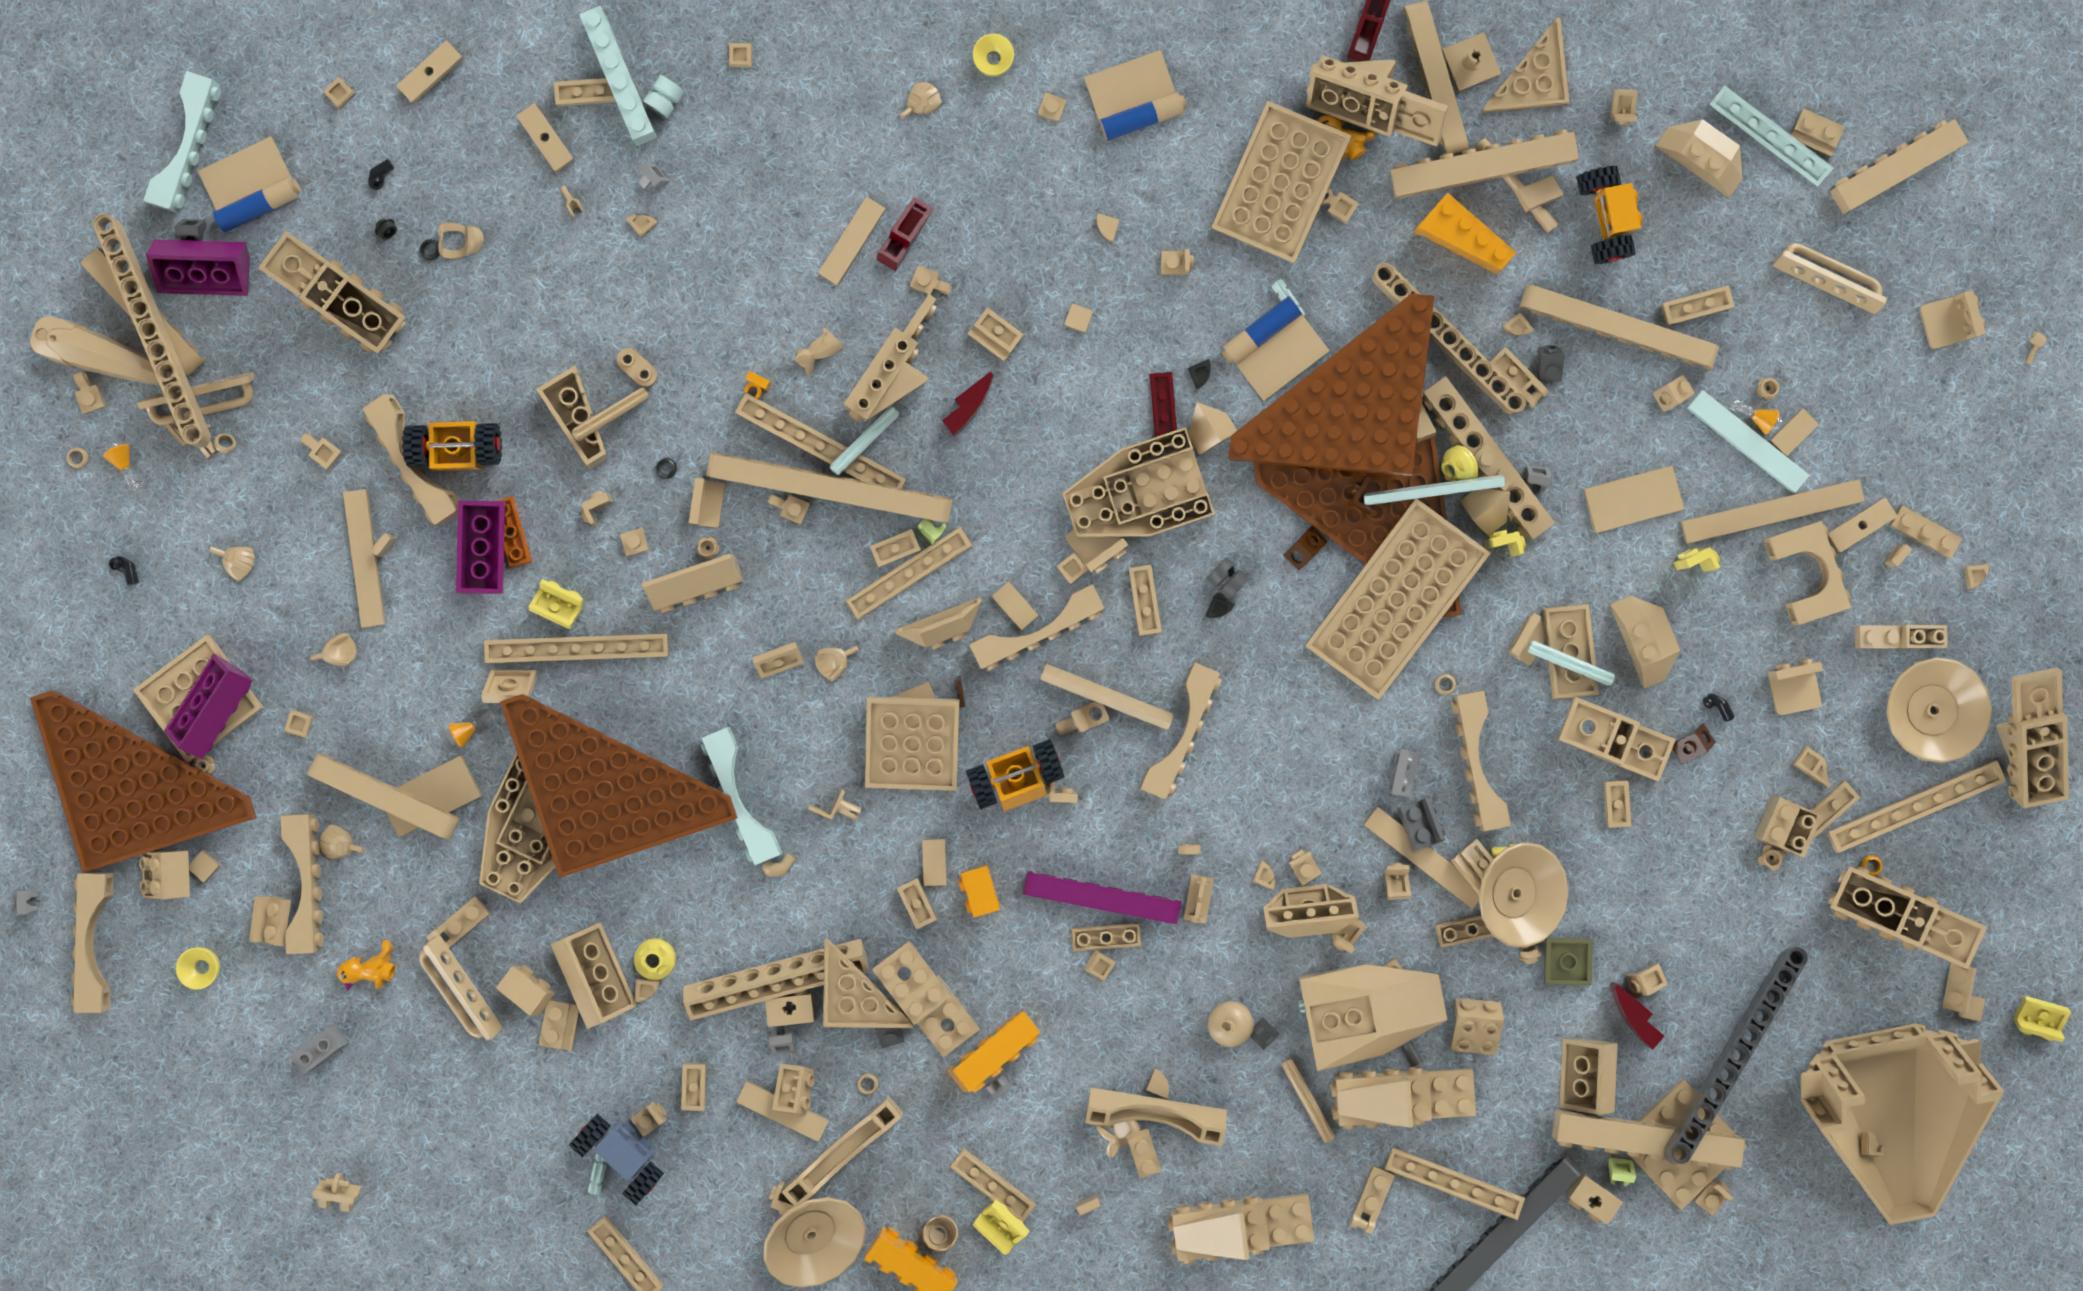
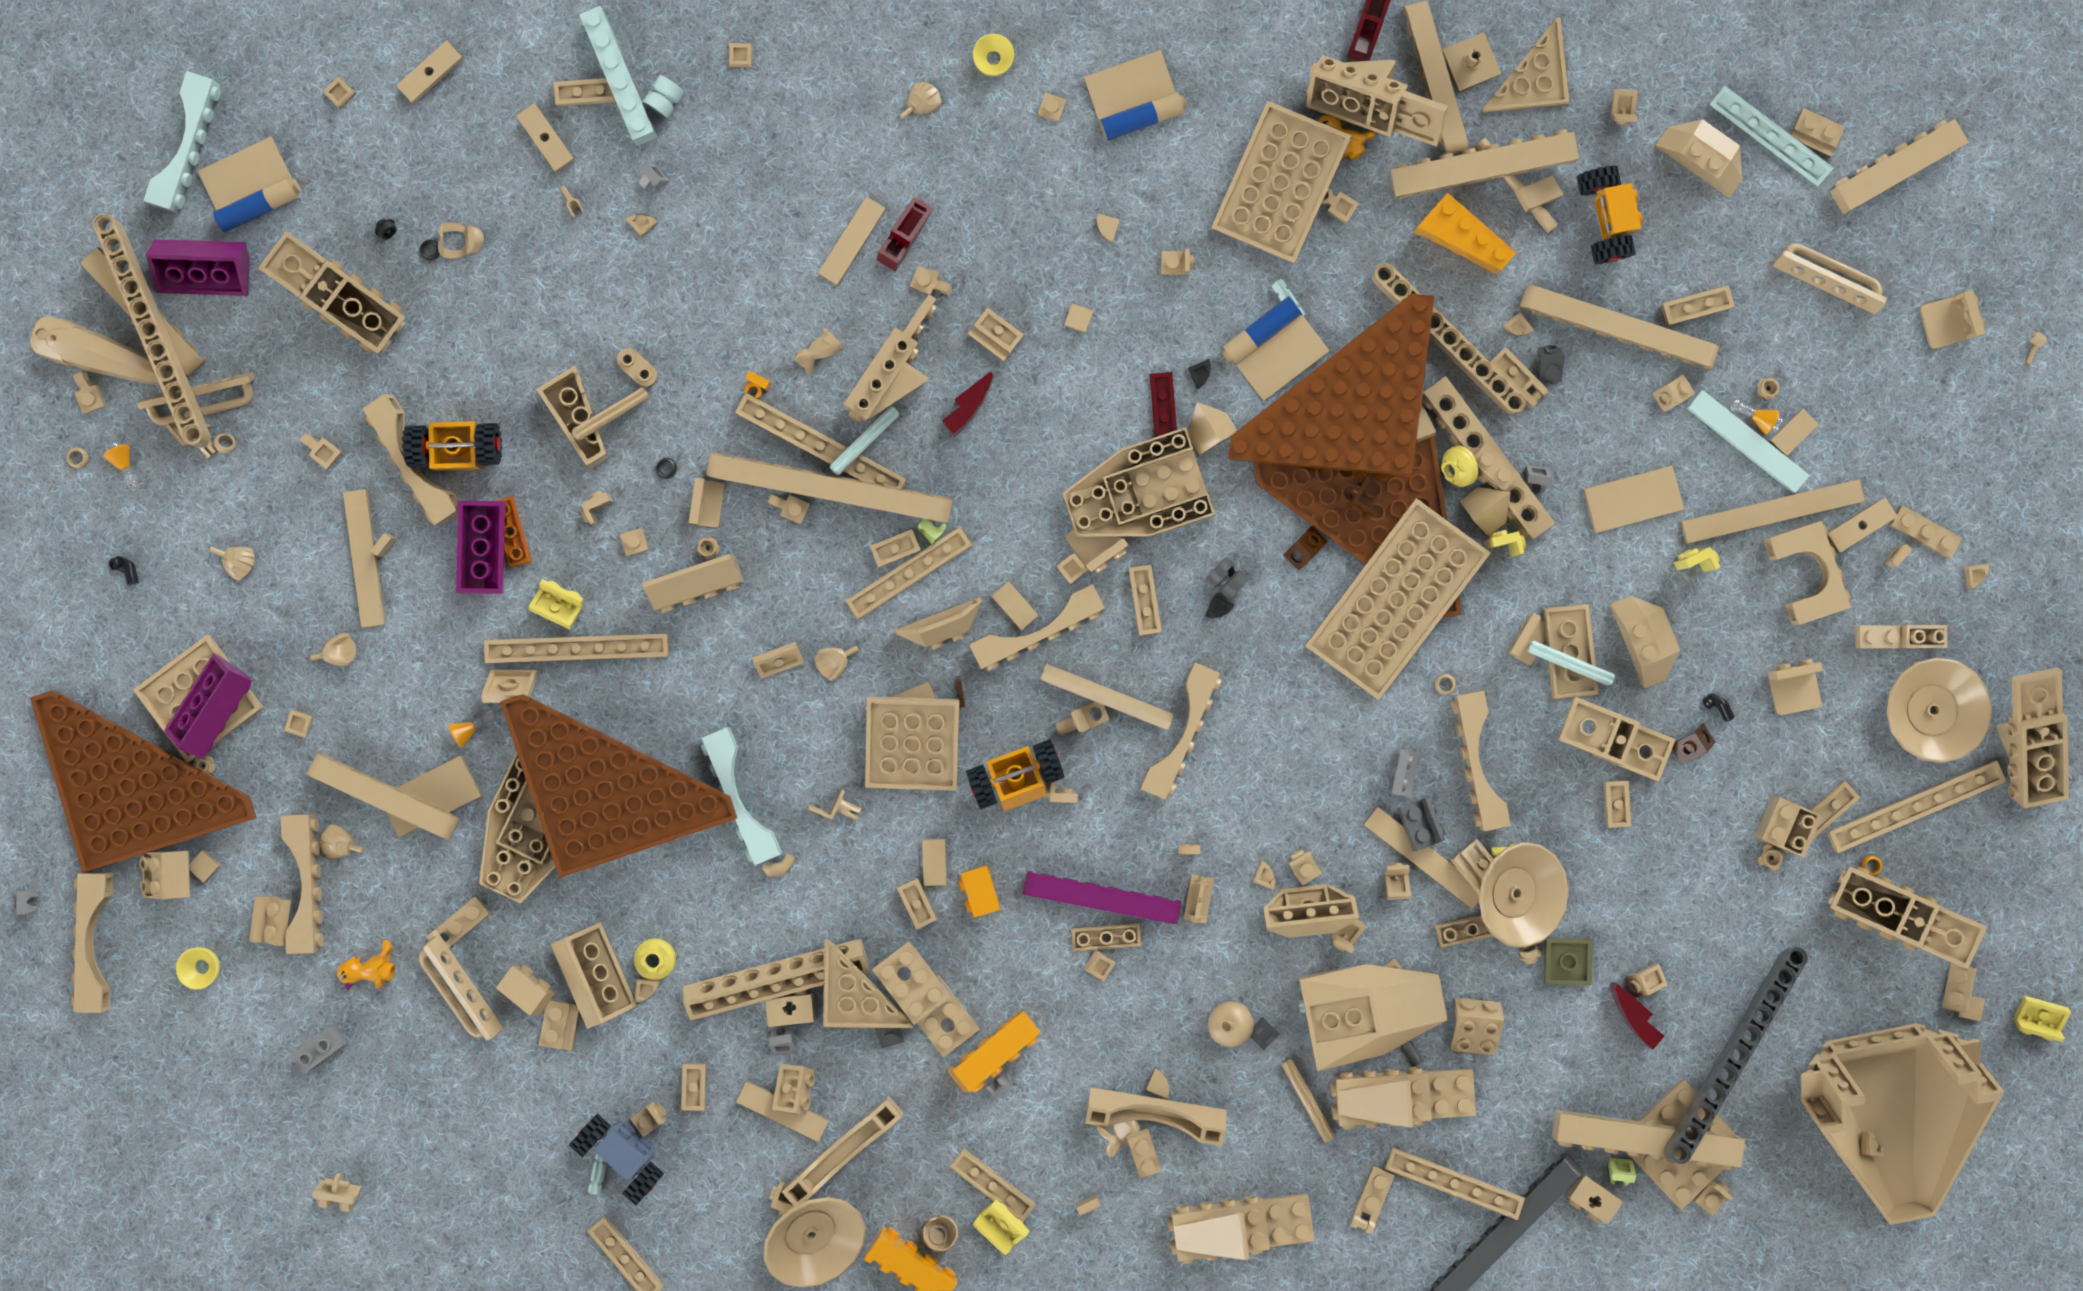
dark grey tile [174,219,206,241] -> none
black arm [368,159,394,190] -> none
tan piece [857,1073,879,1095] -> none
light aqua tile [1364,474,1505,505] -> none
tan slope [1559,1038,1618,1115] -> none
tan tile [1792,746,1831,789] -> none

